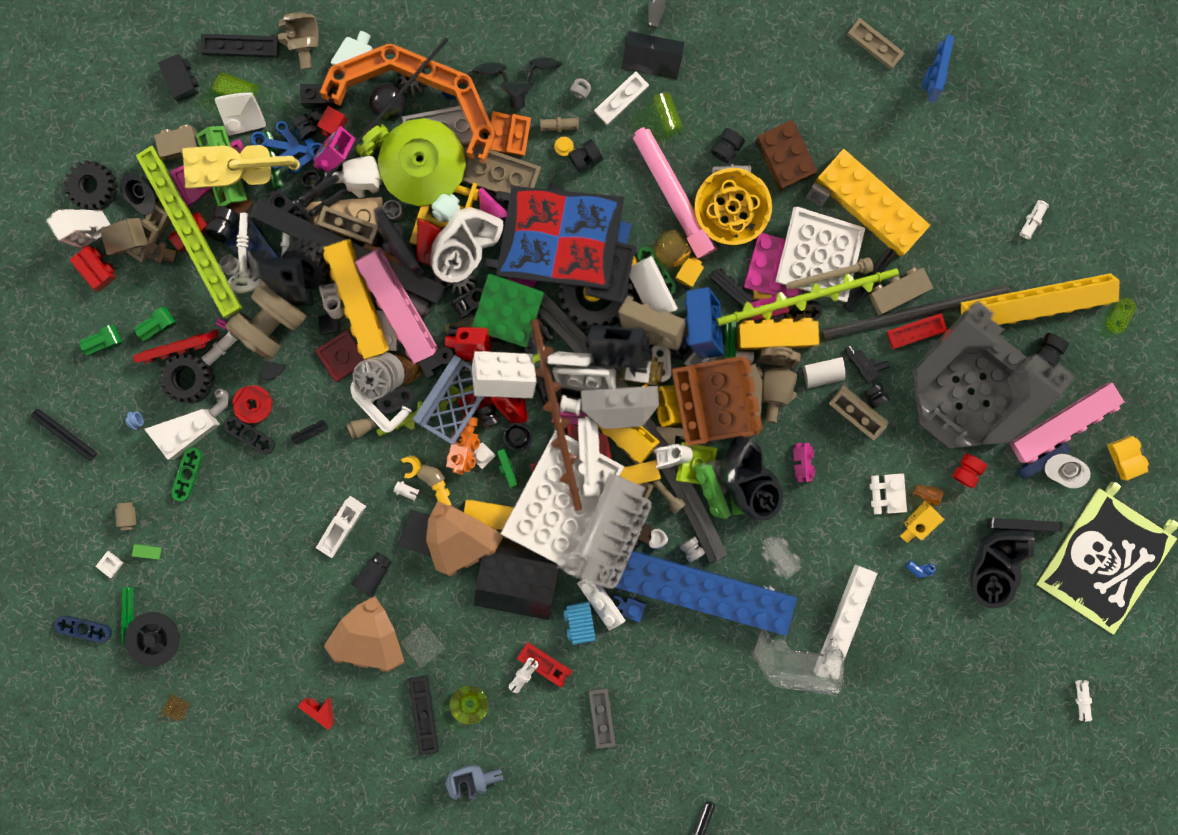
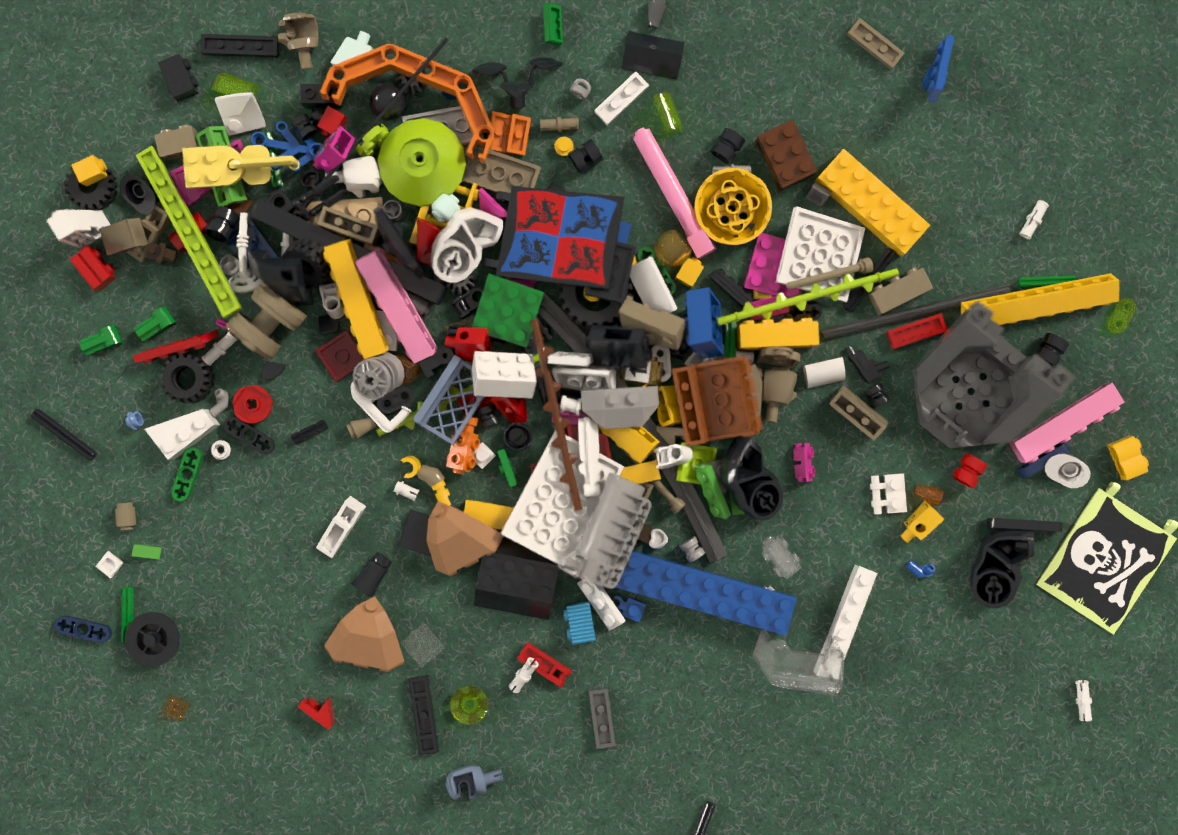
none -> yellow brick [72,155,108,186]
none -> white plate [211,440,231,460]
none -> green plate [543,3,563,45]
none -> green axle [1018,276,1076,288]

